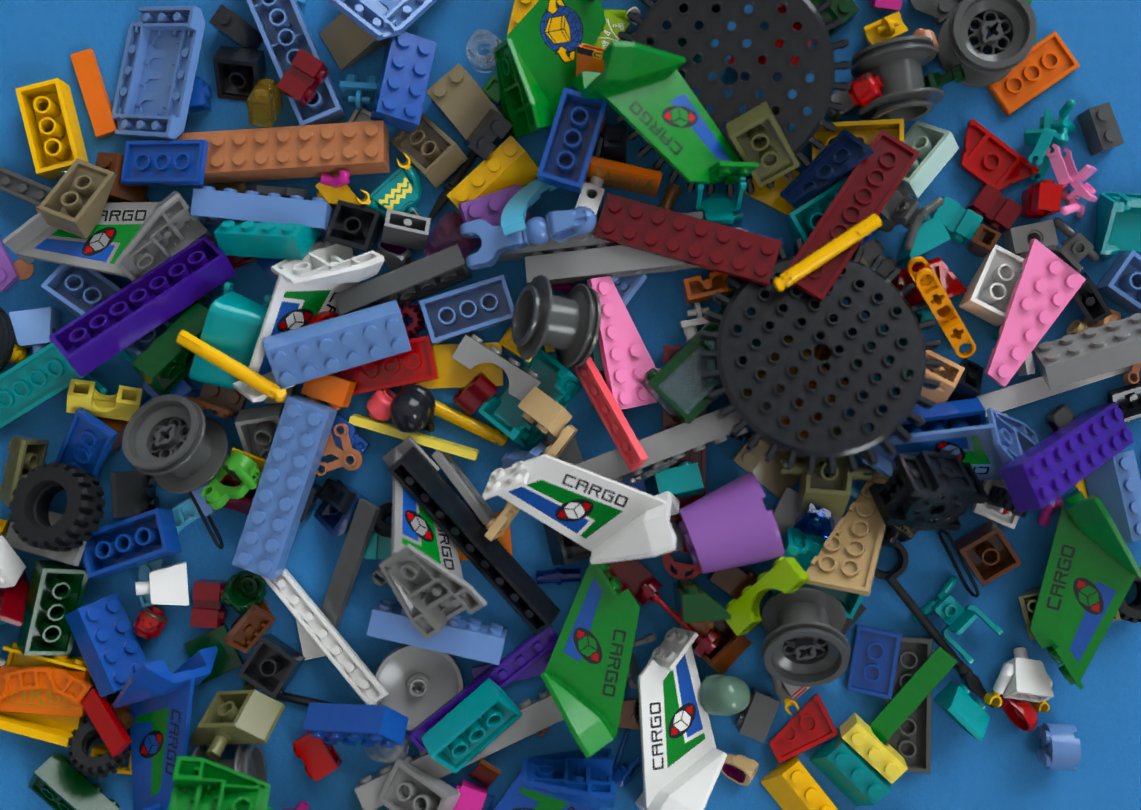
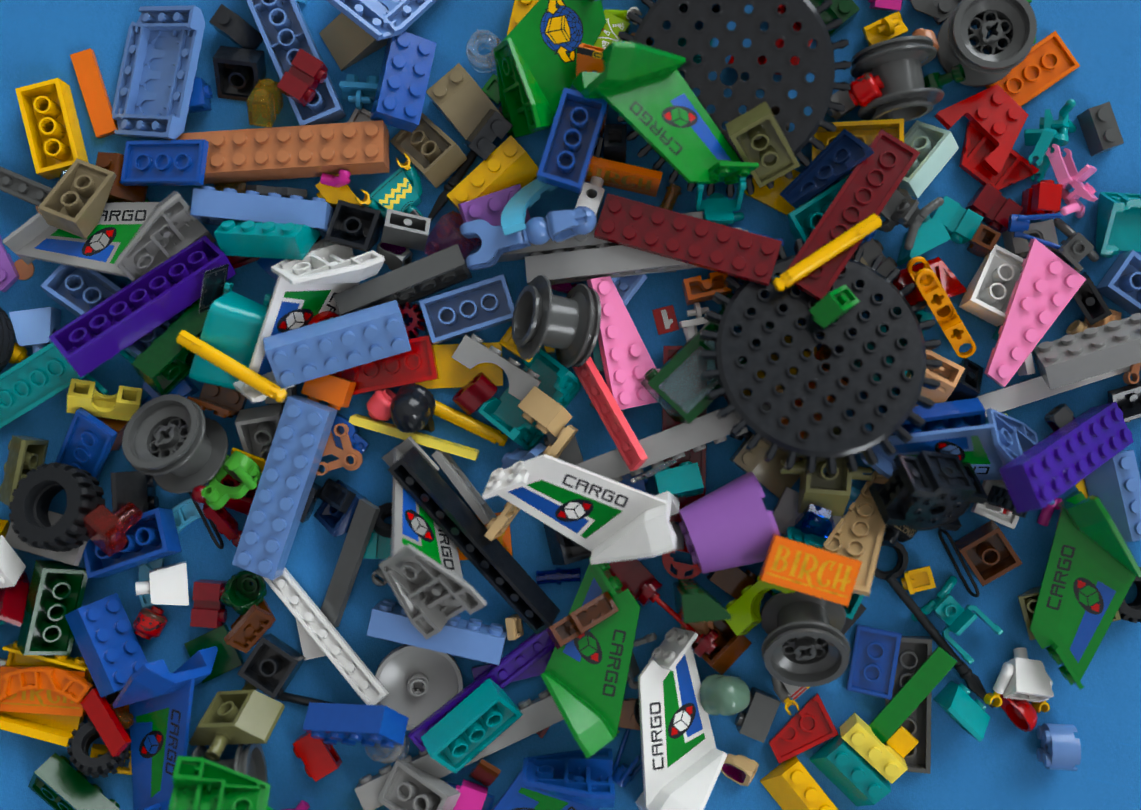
none -> clear red brick [83,502,143,557]
none -> dark red plate [191,485,243,547]
none -> black sticker [199,264,229,313]
none -> tan tile [505,614,524,641]
none -> reddish brown slope [546,591,619,649]
none -> red sticker [652,305,679,335]
none -> orange tile [759,534,862,606]
none -> green slope [809,284,860,328]
none -> yellow tile [886,725,919,758]
none -> yellow bracket [900,565,936,595]
none -> red wing [934,84,1028,176]
none -> blue plant [1008,213,1062,249]

